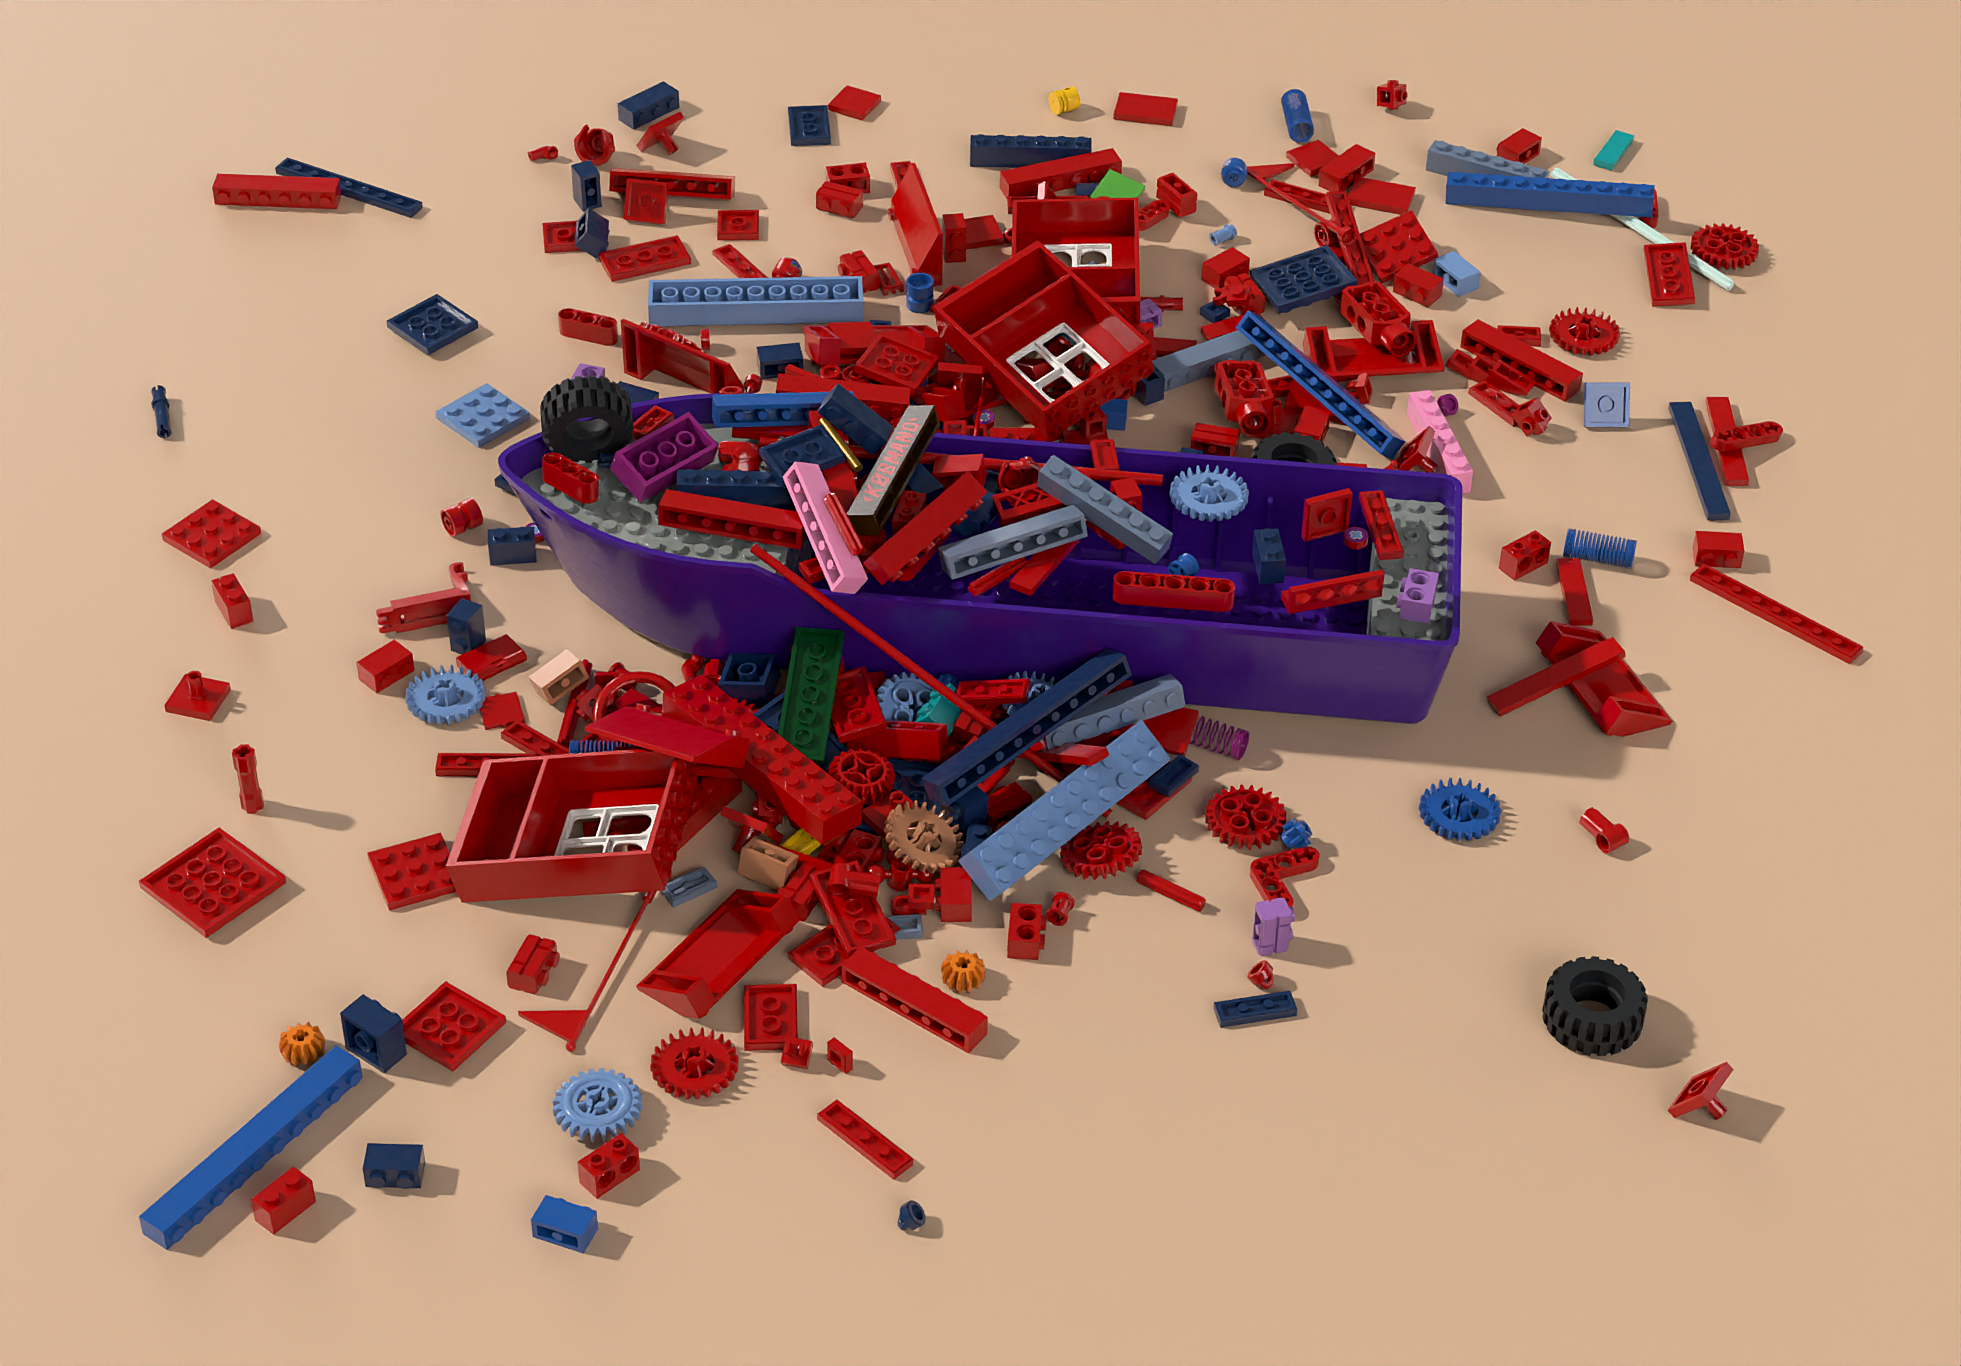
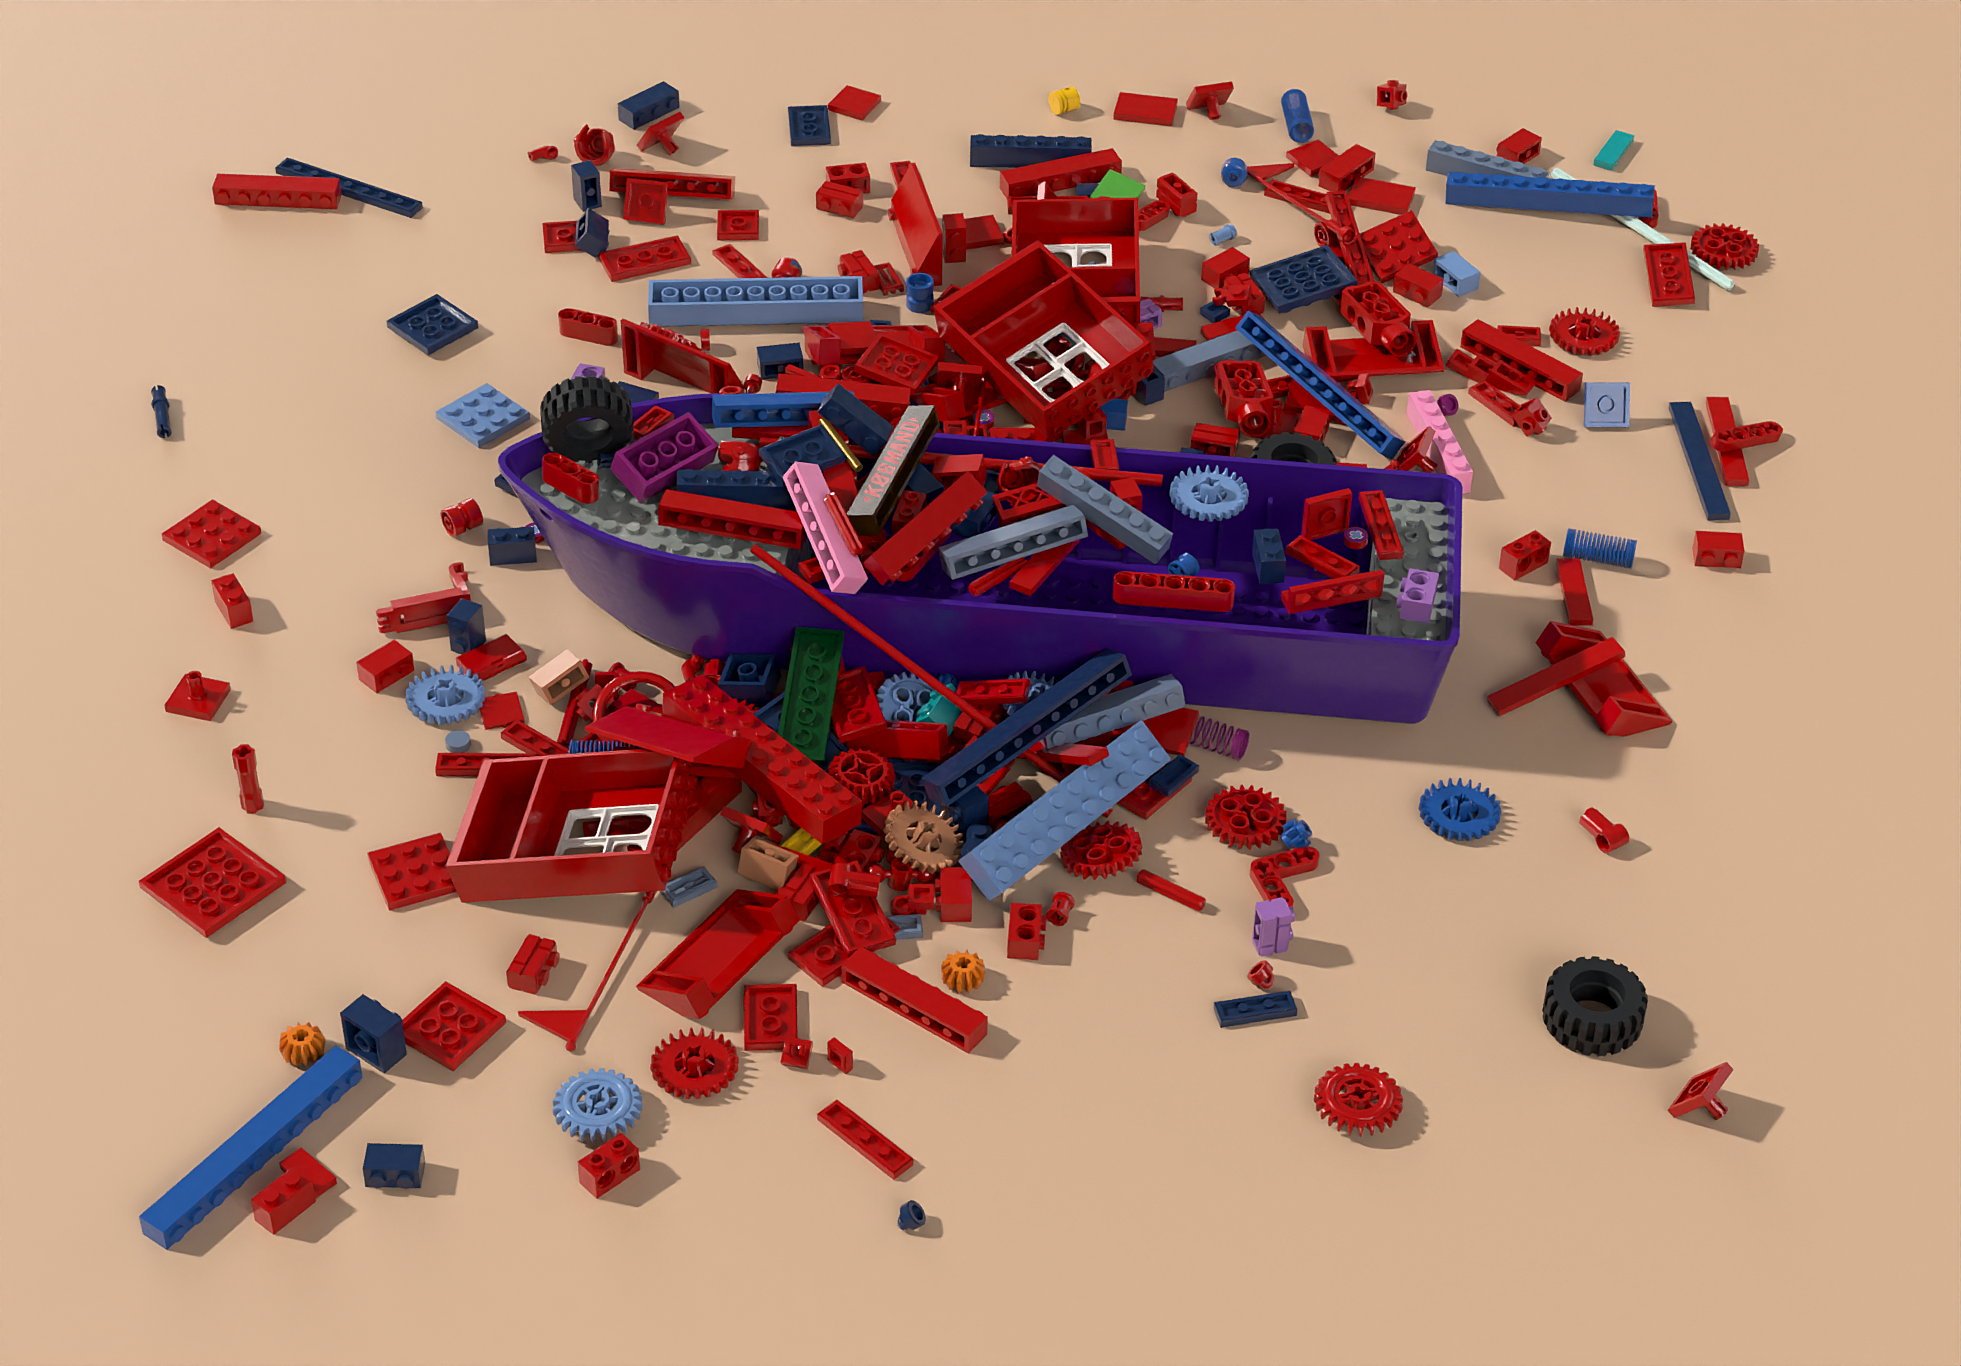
blue brick [531,1195,598,1254] -> none
red tile [1690,563,1864,664] -> none
none -> red tile [279,1147,337,1198]
none -> sand blue tile [445,730,471,753]
none -> red tile [1186,81,1234,120]
none -> red tile [1285,535,1360,579]
none -> red gear [1314,1063,1404,1137]

